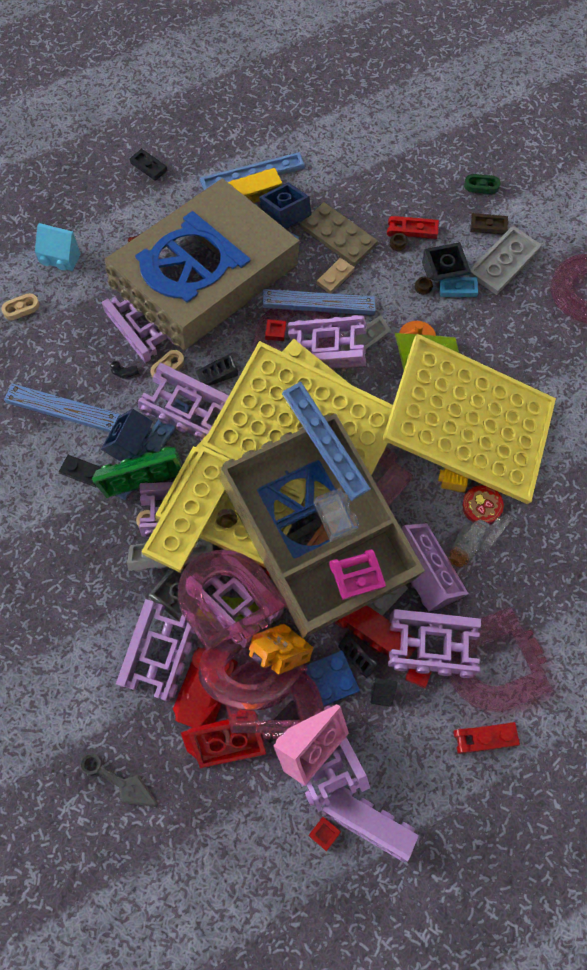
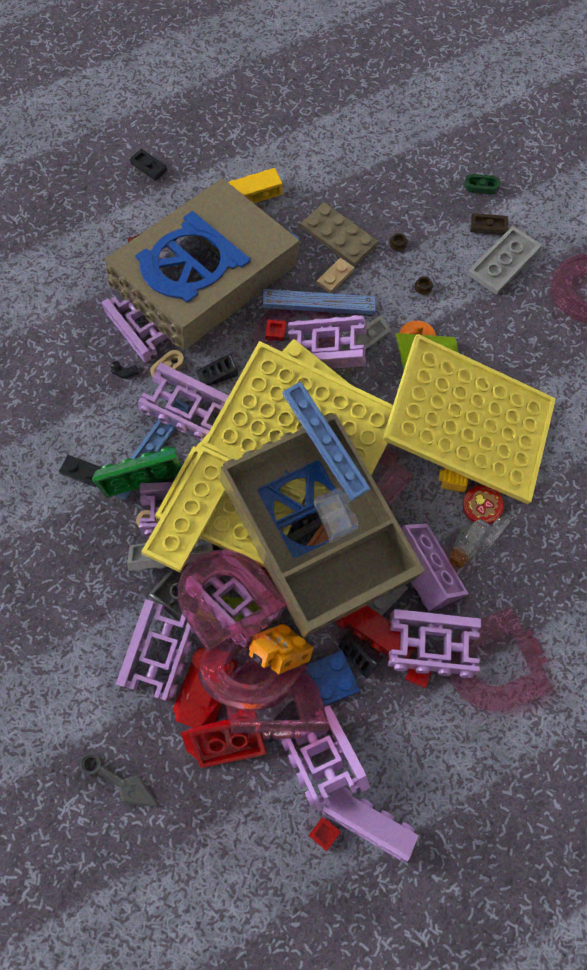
tan plate [1,293,40,320] -> none
medium blue tile [4,384,120,432] -> none
medium azure slope [35,223,81,271] -> none
dark blue brick [101,409,153,461] -> none
medium blue tile [200,152,305,190] -> none
dark brown plate [216,509,238,528] -> none
dark blue brick [259,182,311,229] -> none
bright pink slope [274,704,349,786] -> none
dark pink plate [330,549,386,600] -> none
black slope [370,678,398,707] -> none
red plate [387,216,439,239] -> none
black slope [422,242,471,281] -> none
dark azure plate [439,277,478,297] -> none
red plate [453,722,520,754] -> none

